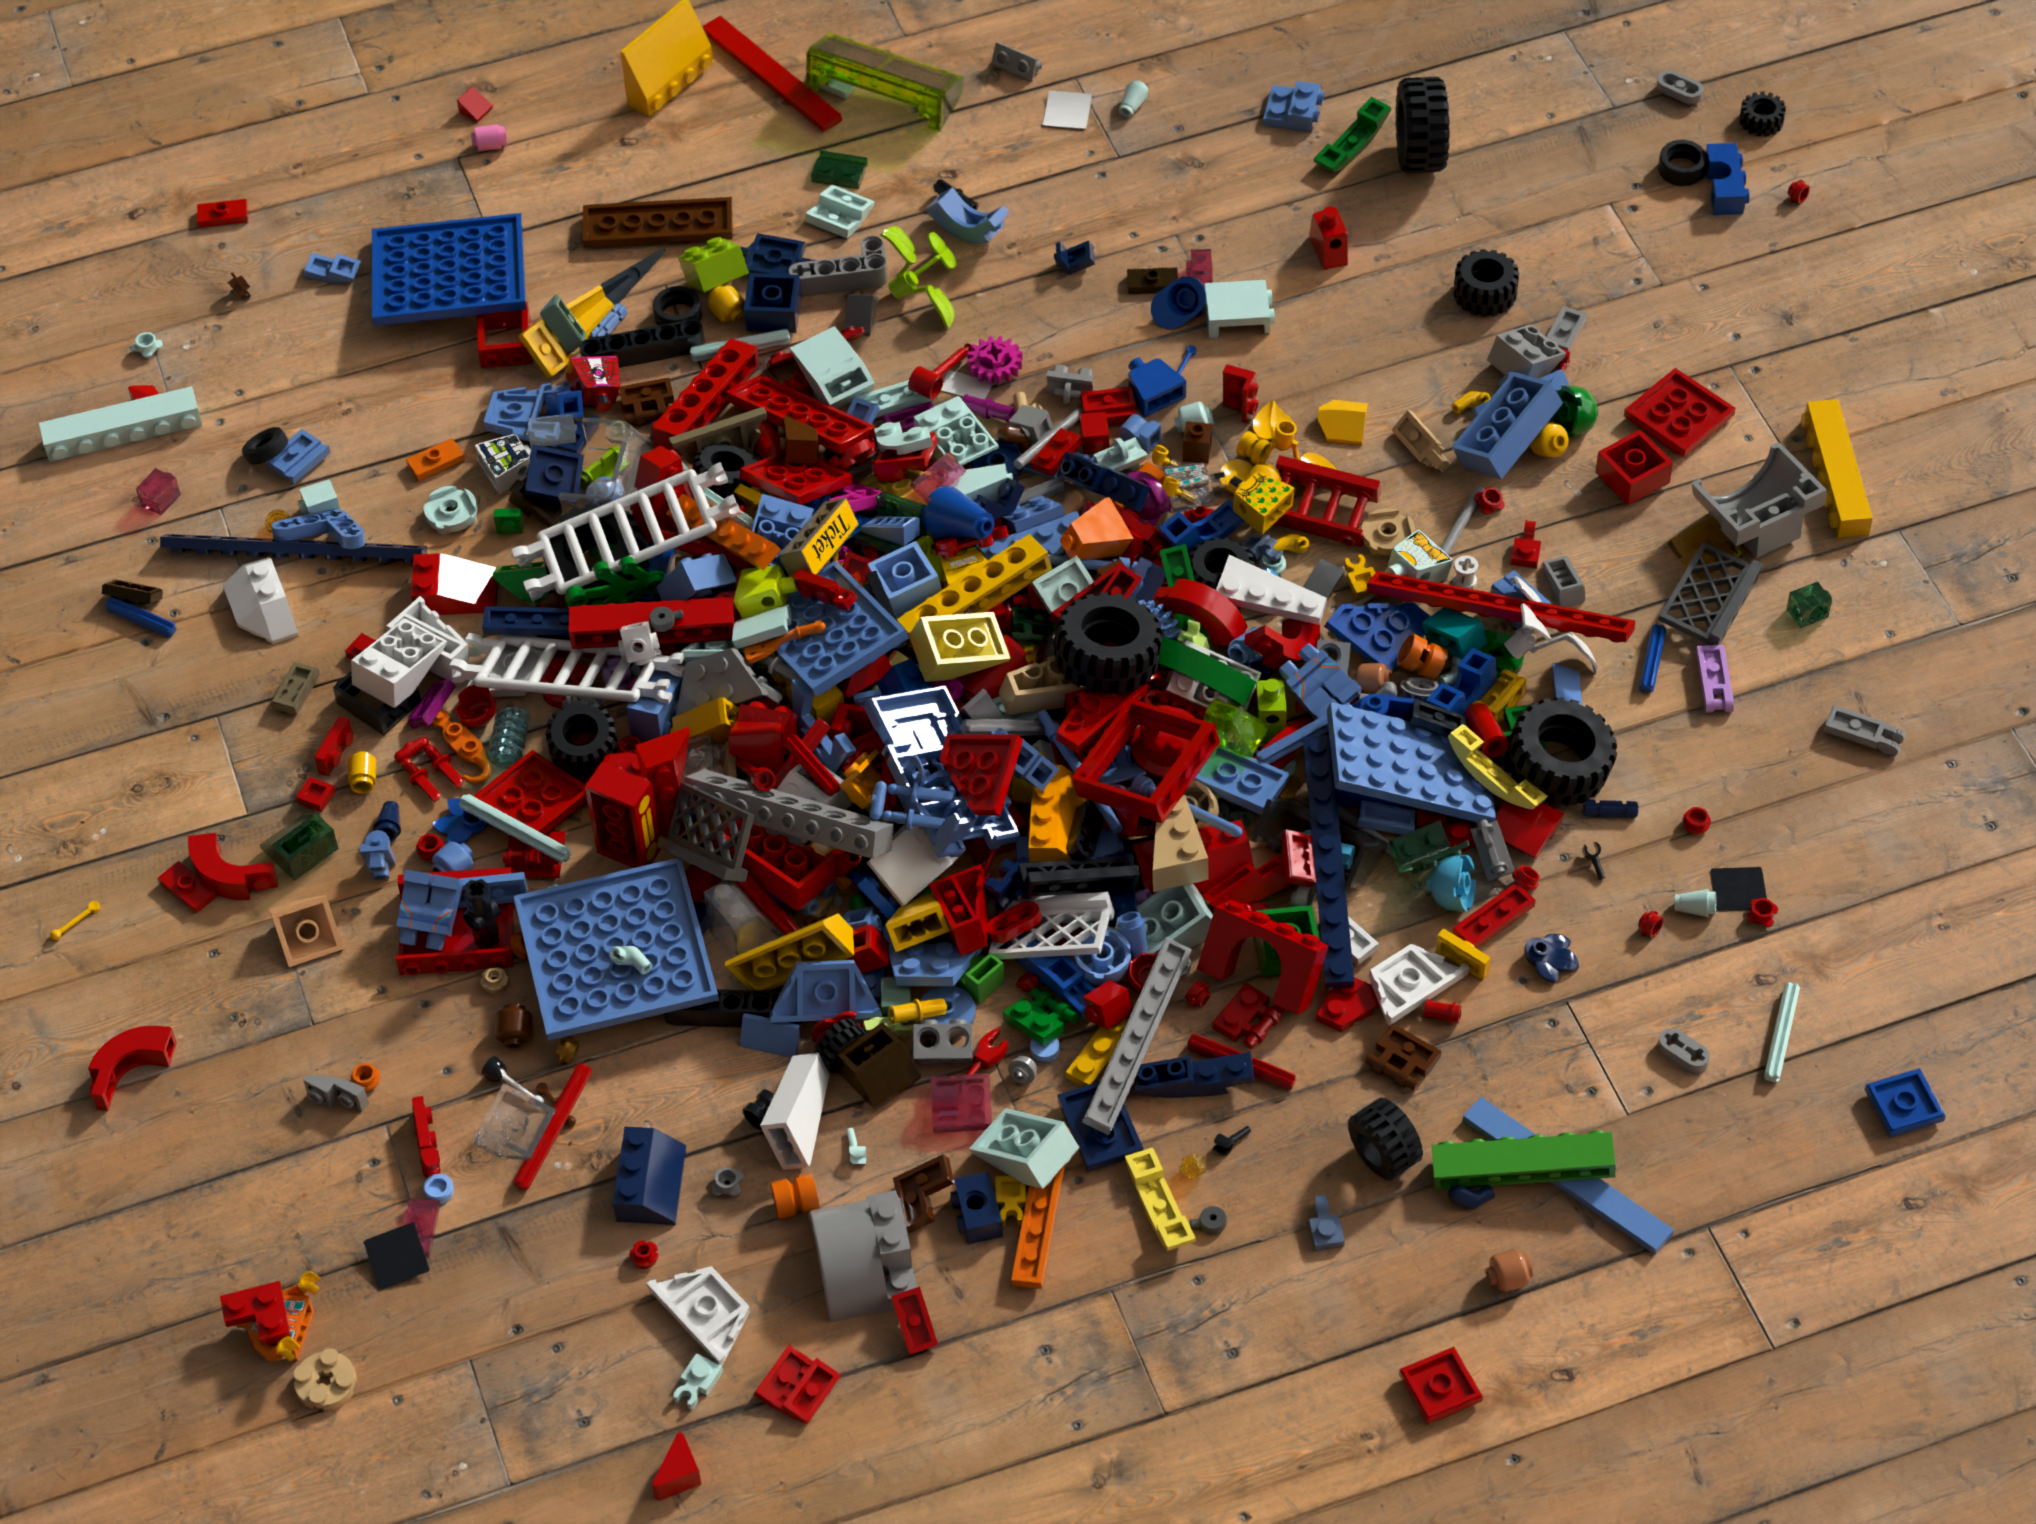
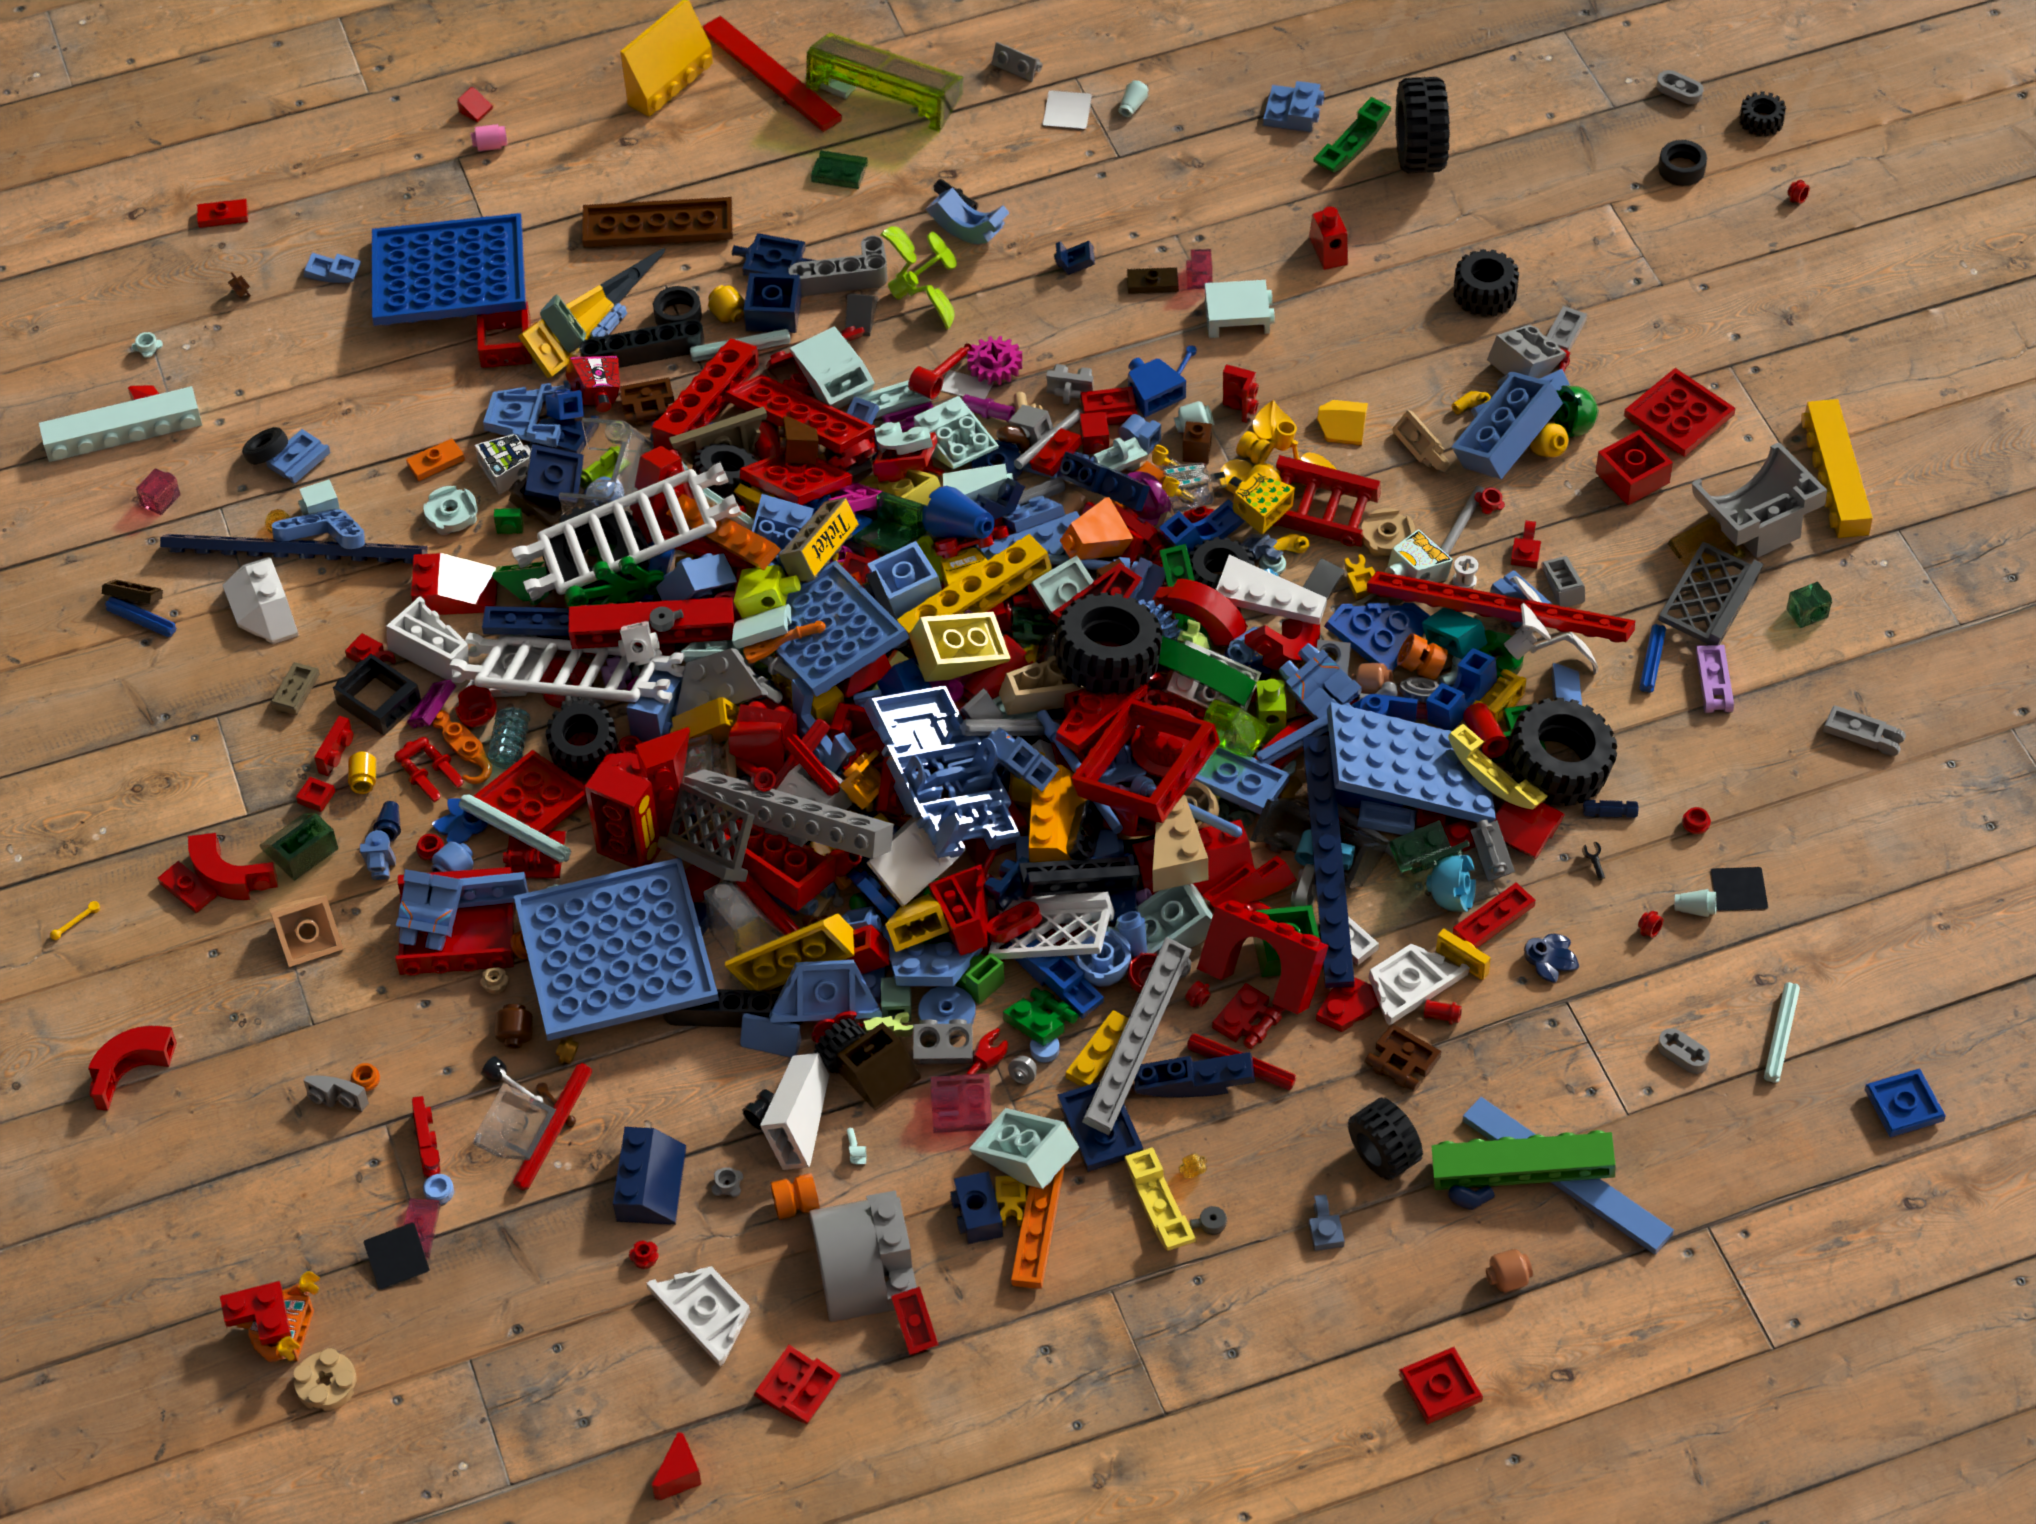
white slope [351,618,447,708] -> none
black piece [463,879,501,949] -> none
clear piece [526,413,577,447] -> none
light aqua arm [609,946,652,975] -> none
light aqua plate [674,1353,723,1411] -> none
lime brick [678,237,749,292] -> none
red hinge [792,569,858,610] -> none
light aqua slope [805,185,875,238] -> none
medium blue slope [861,516,920,546] -> none
medium blue piece [870,781,954,830] -> none
yellow axle [888,998,947,1024] -> none
reddish brown plate [893,1154,955,1233] -> none
clear pink plate [910,452,966,504] -> none
red plate [939,734,1023,816] -> none
red piece [1016,972,1039,992] -> none
red brick [1083,980,1133,1030] -> none
blue piece [1151,276,1206,329] -> none
black hand [1213,1126,1251,1155] -> none
red plate [1282,830,1316,887] -> none
black panel [1404,699,1466,737] -> none
red plate [1512,865,1540,891] -> none
blue arch [1705,143,1750,215] -> none
red plate [1746,898,1778,927] -> none

